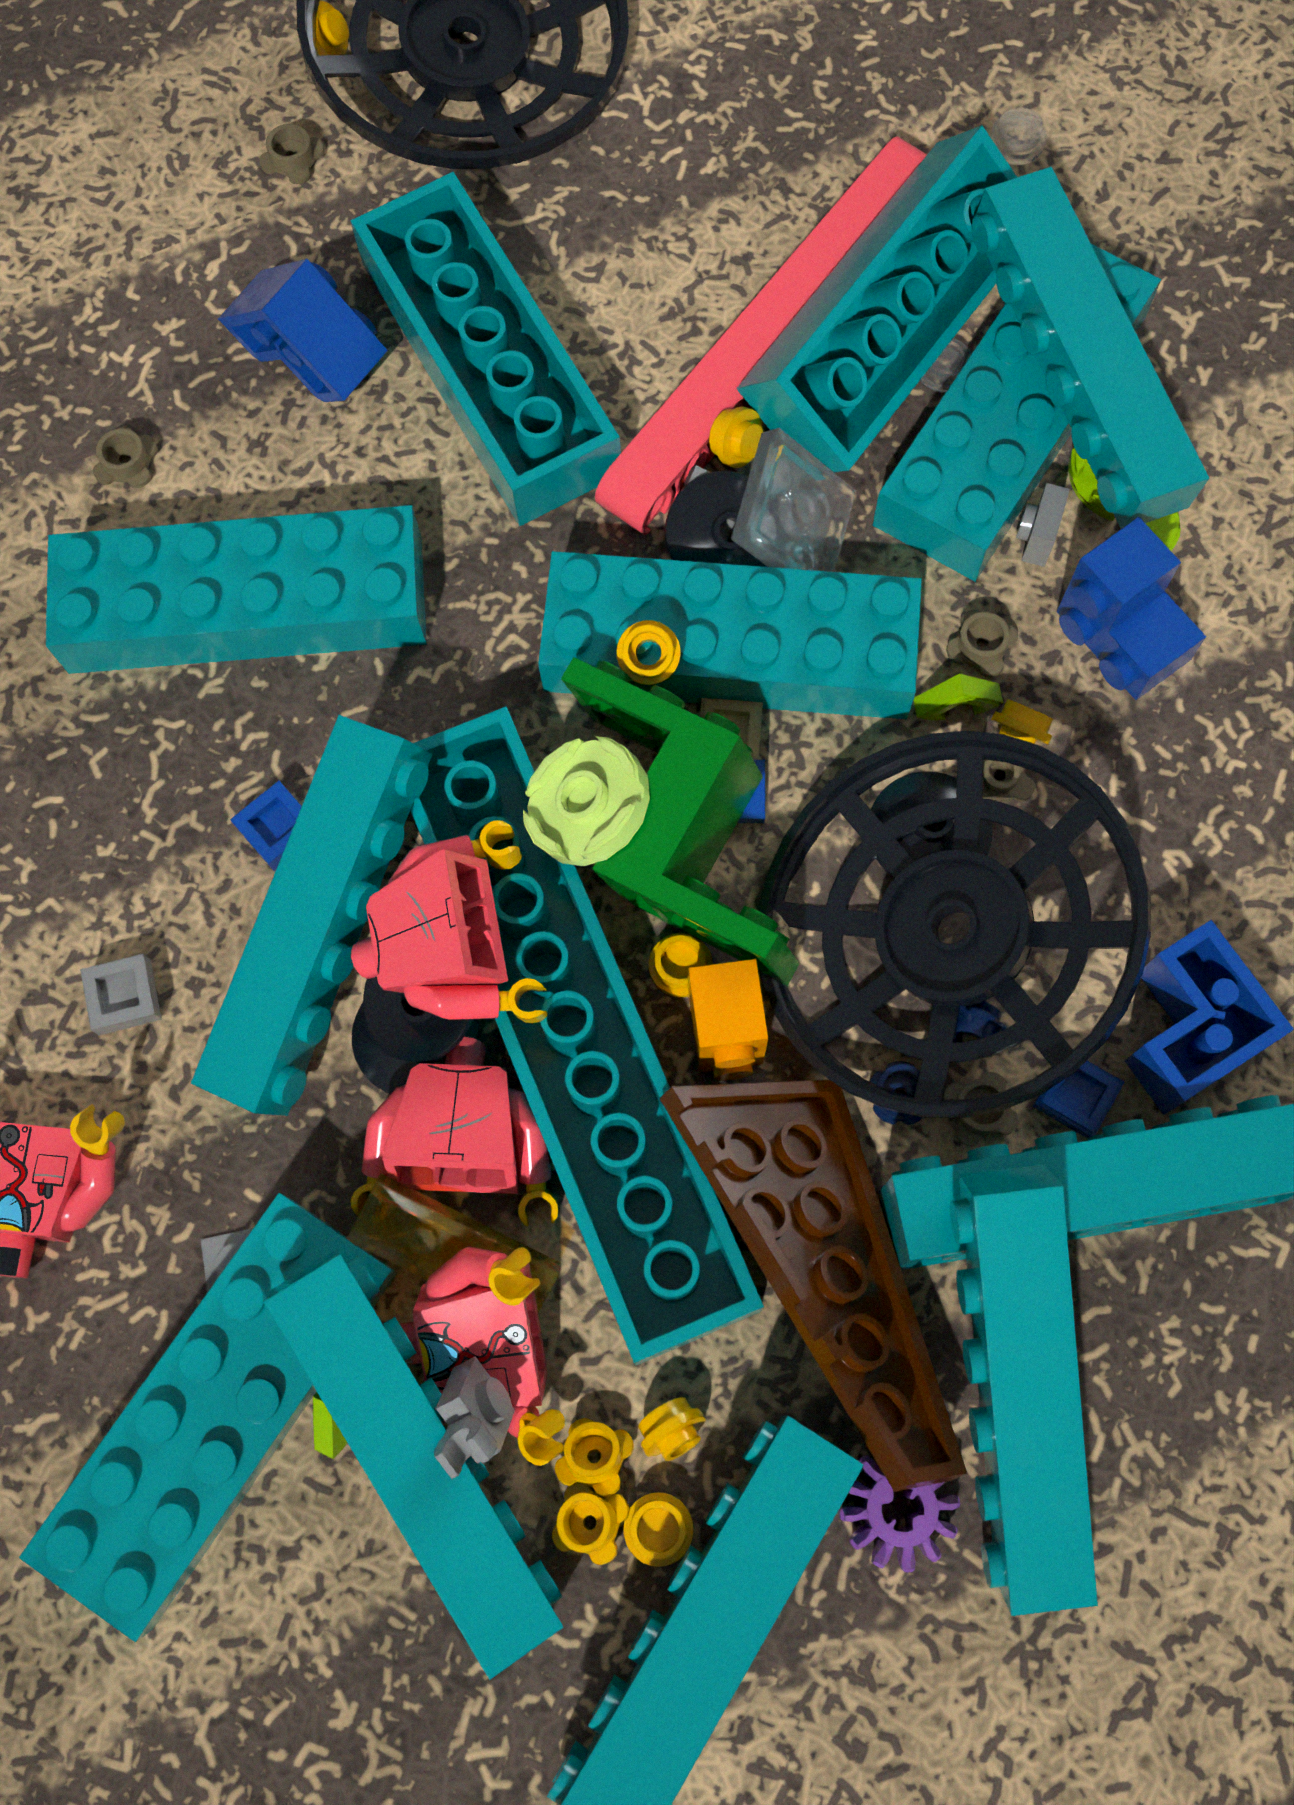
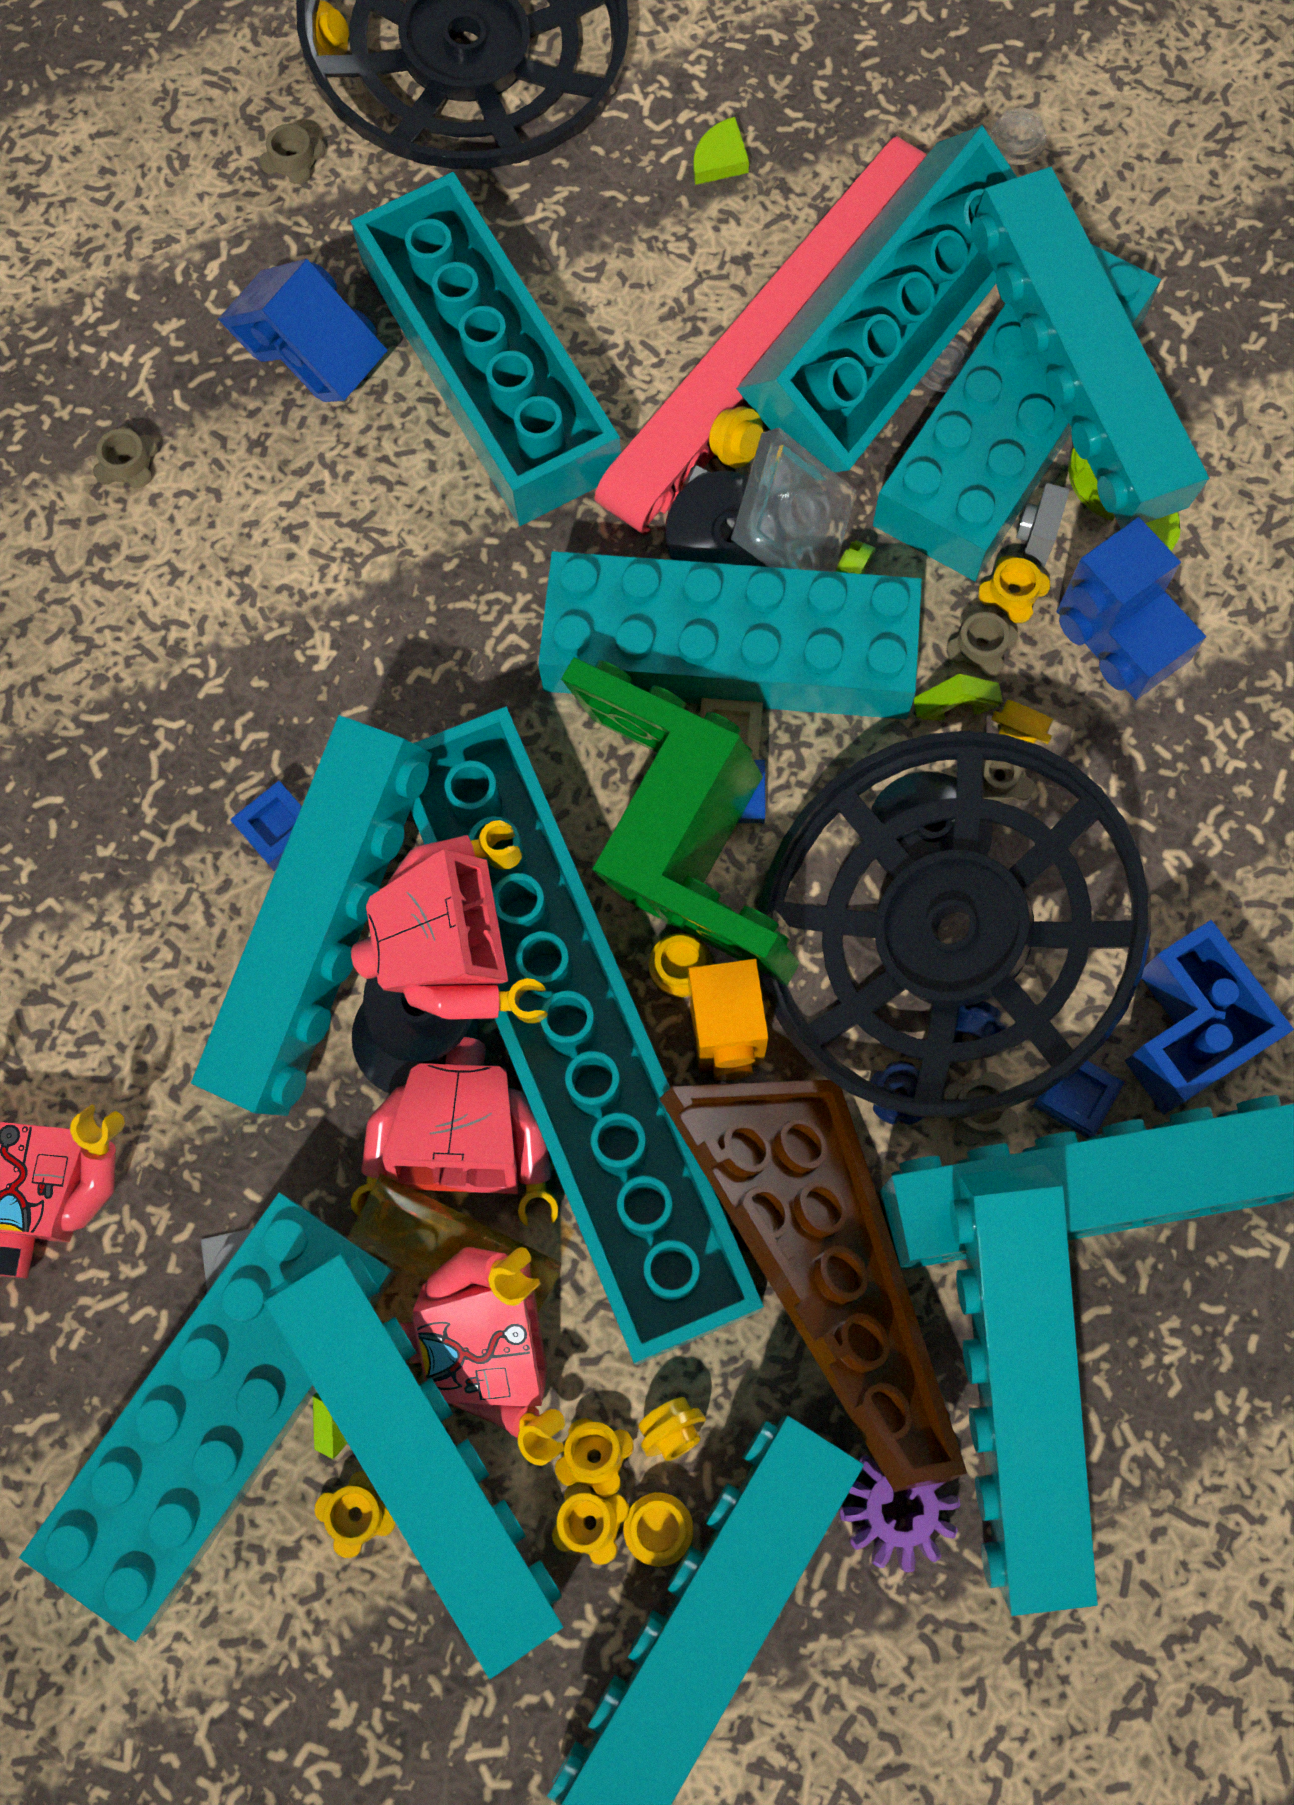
teal brick [46,505,427,674] -> none
light grey plate [80,954,162,1036] -> none
light grey plate [434,1356,515,1479] -> none
yellowish green tile [523,736,650,866] -> none
yellow plate [617,620,681,685] -> none
none -> yellow plate [314,1471,396,1558]
none -> lime tile [693,117,749,185]
none -> lime tile [836,540,875,574]
none -> yellow plate [978,555,1050,623]

